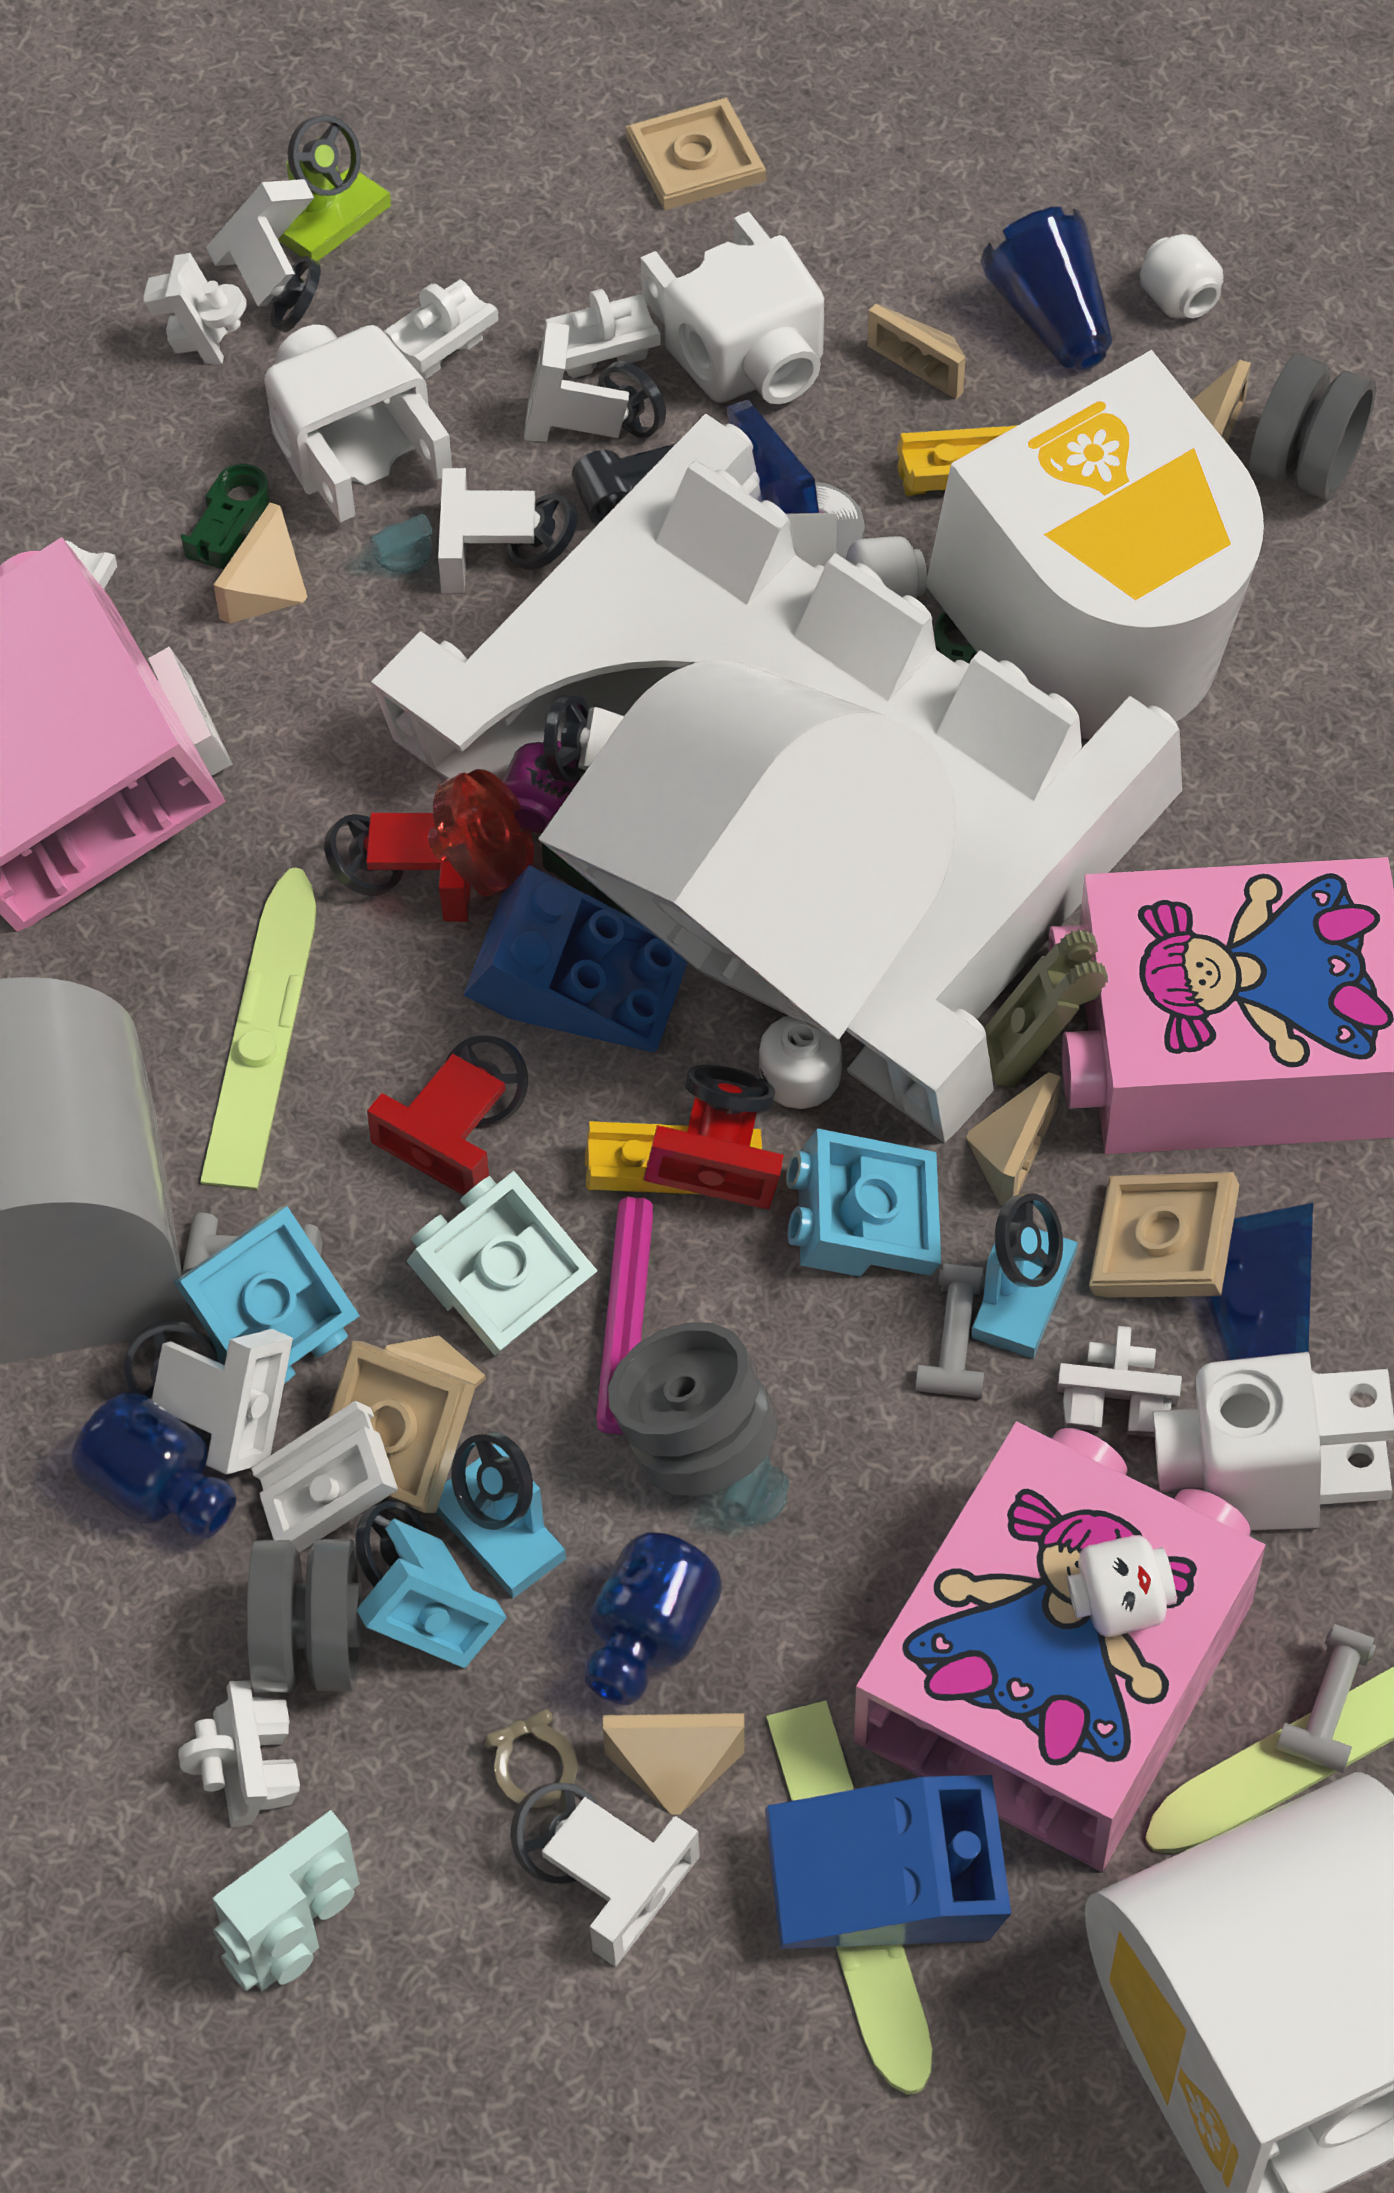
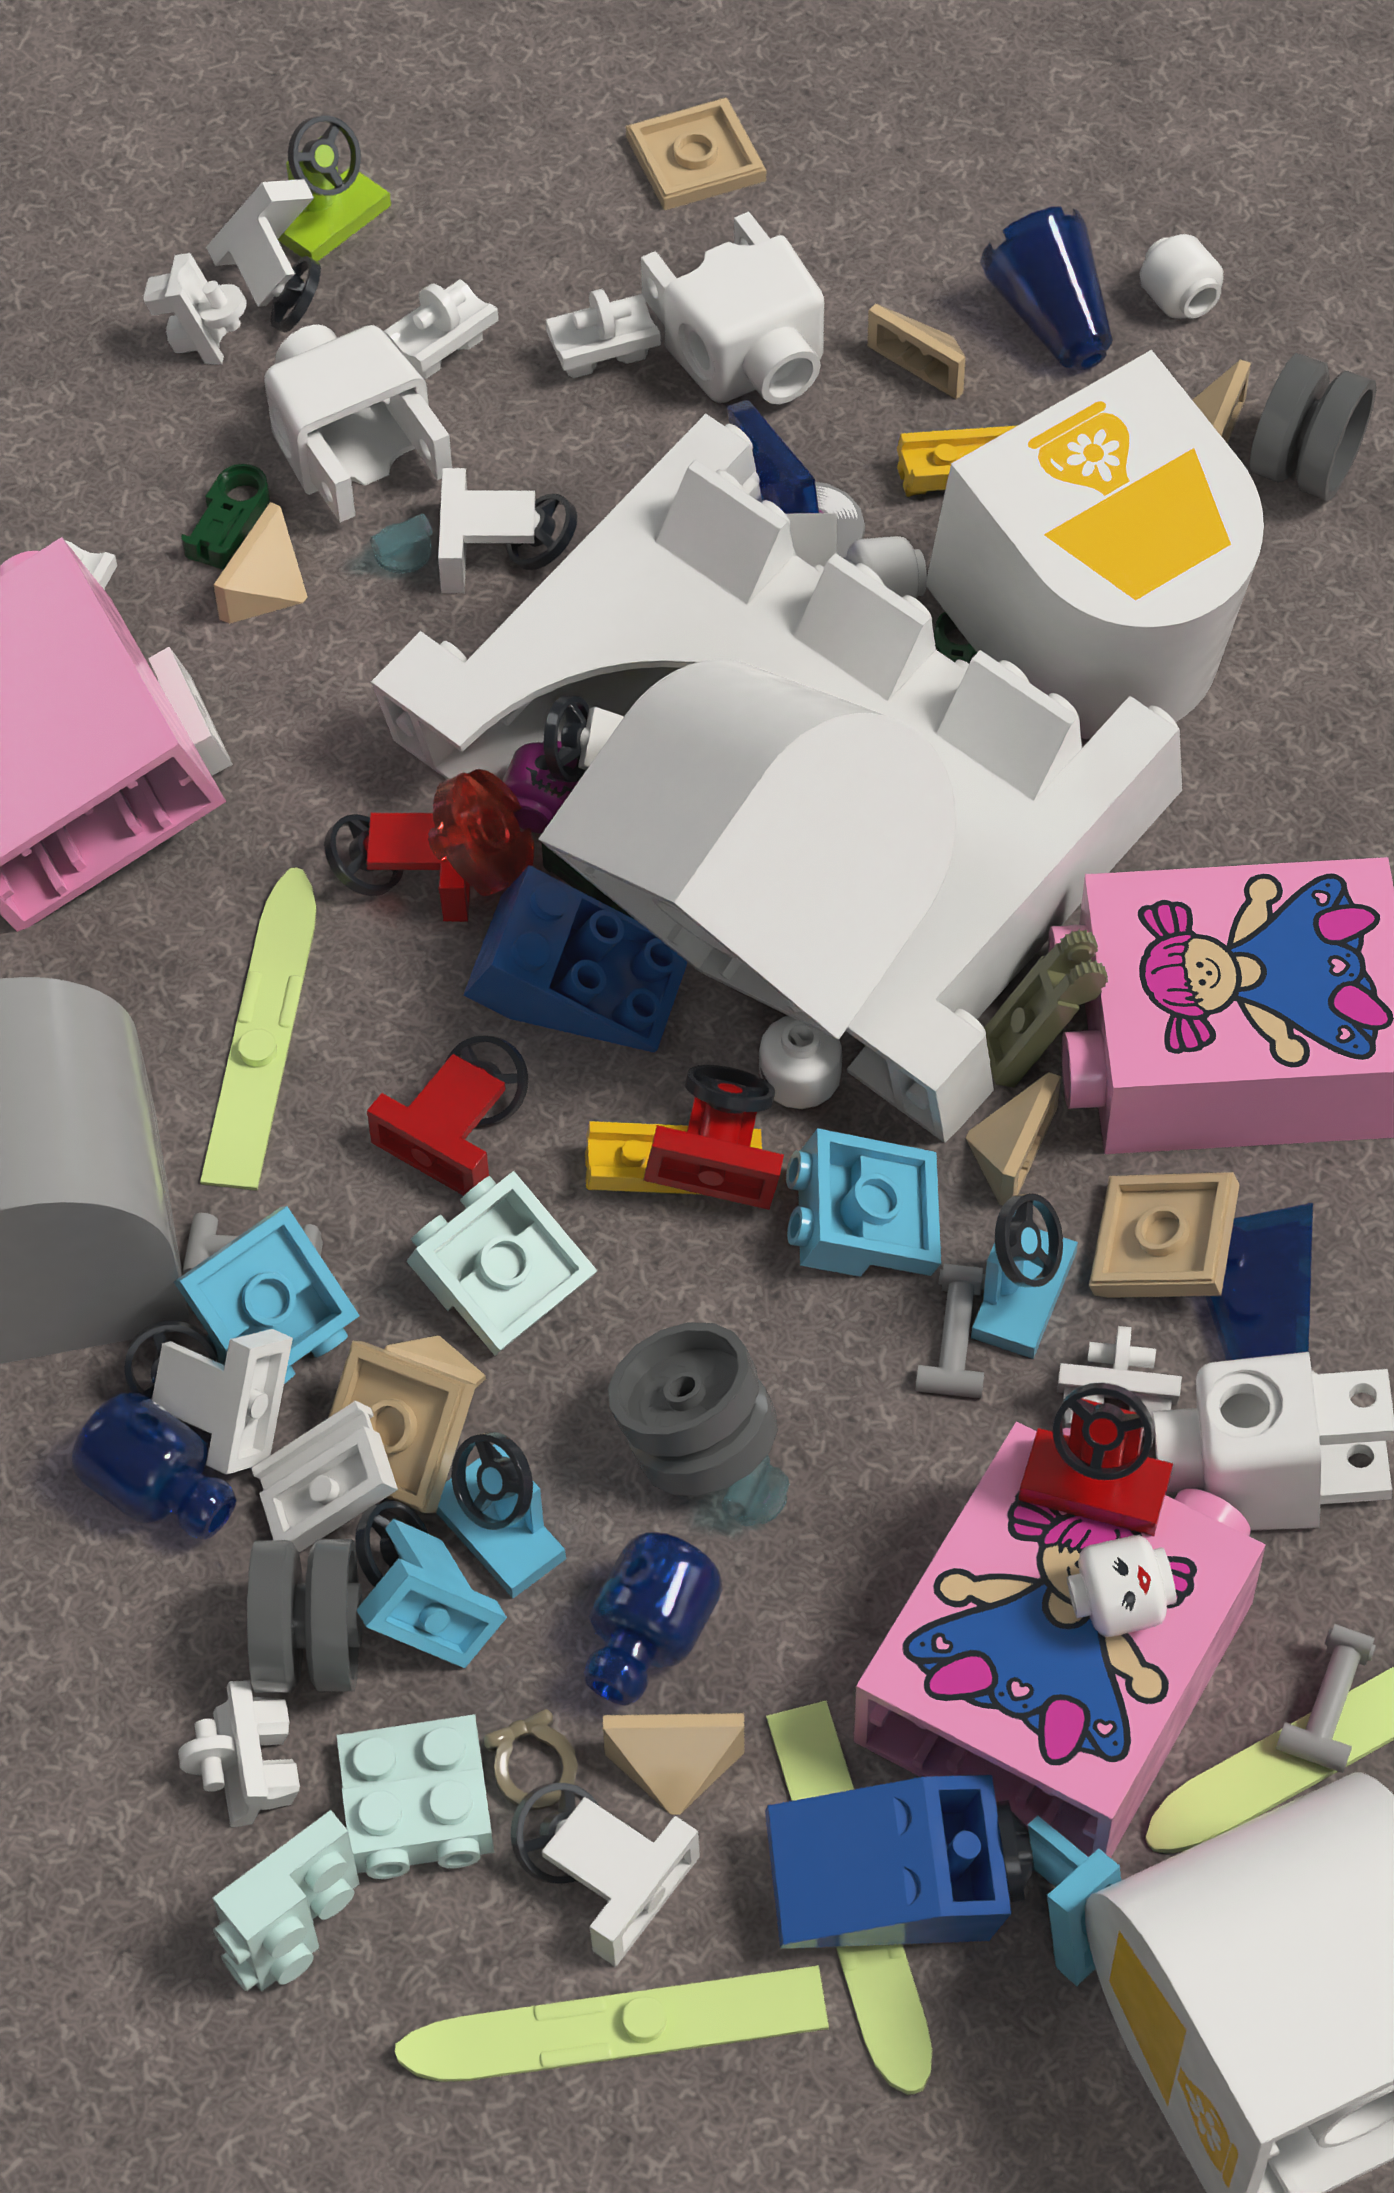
white piece [524,322,666,442] -> none
black piece [571,443,676,526] -> none
dark pink axle [596,1196,653,1434] -> none
none -> light aqua plate [337,1714,494,1879]
none -> yellowish green piece [395,1965,829,2082]
none -> medium azure piece [996,1800,1121,1986]
none -> red piece [1019,1383,1173,1536]

